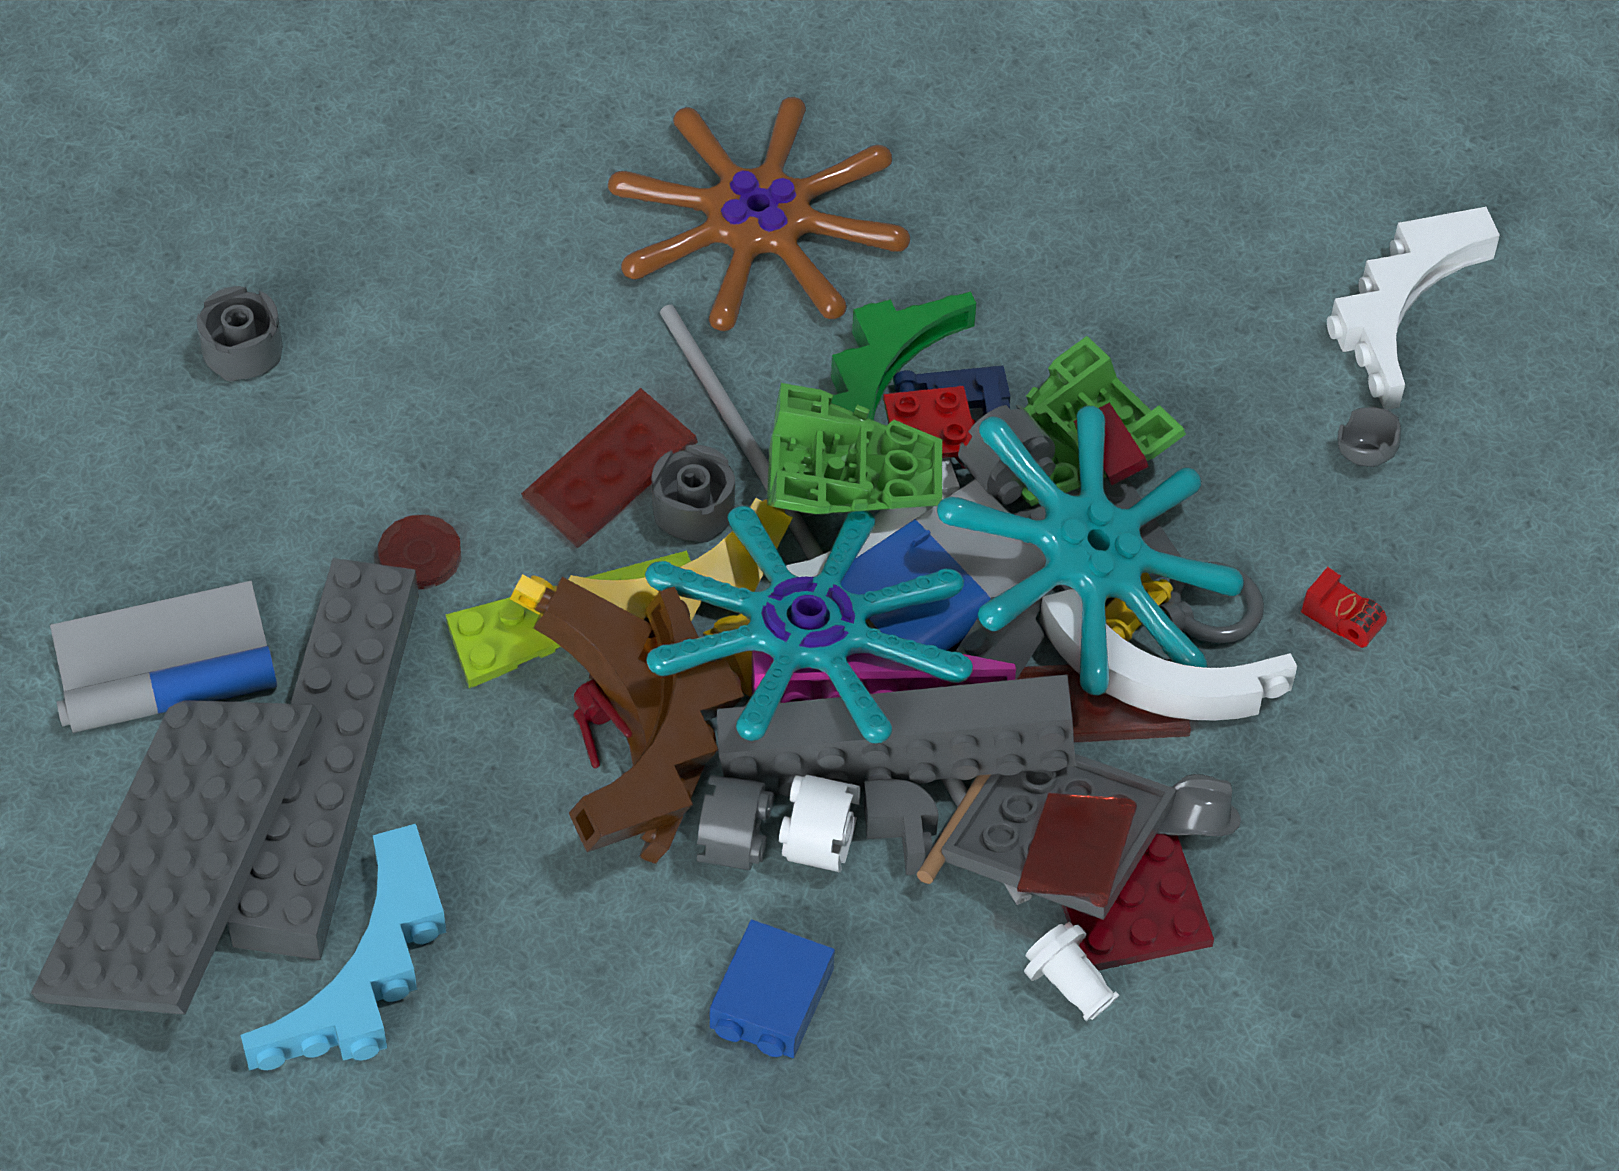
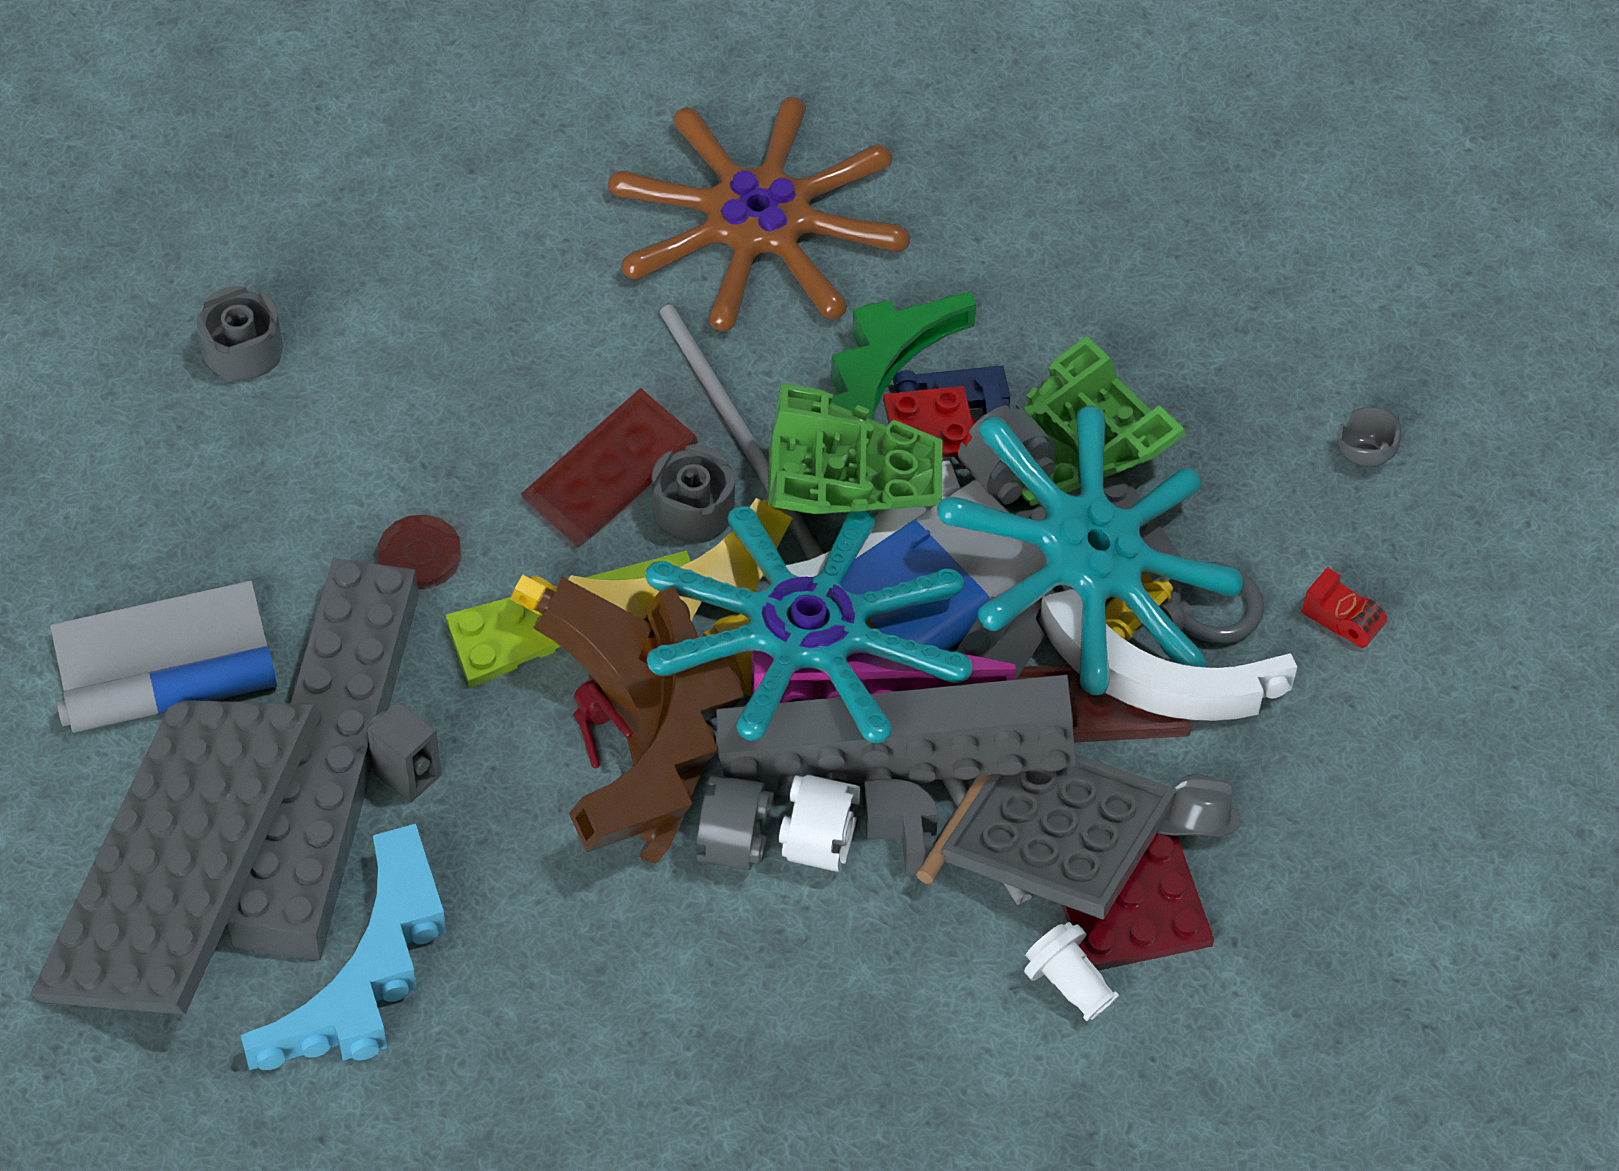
blue brick [710,919,835,1058] -> none
clear red piece [1017,793,1137,907] -> none
dark red tile [1073,402,1148,485] -> none
white arch [1327,207,1500,410] -> none
none -> dark grey brick [367,701,441,803]

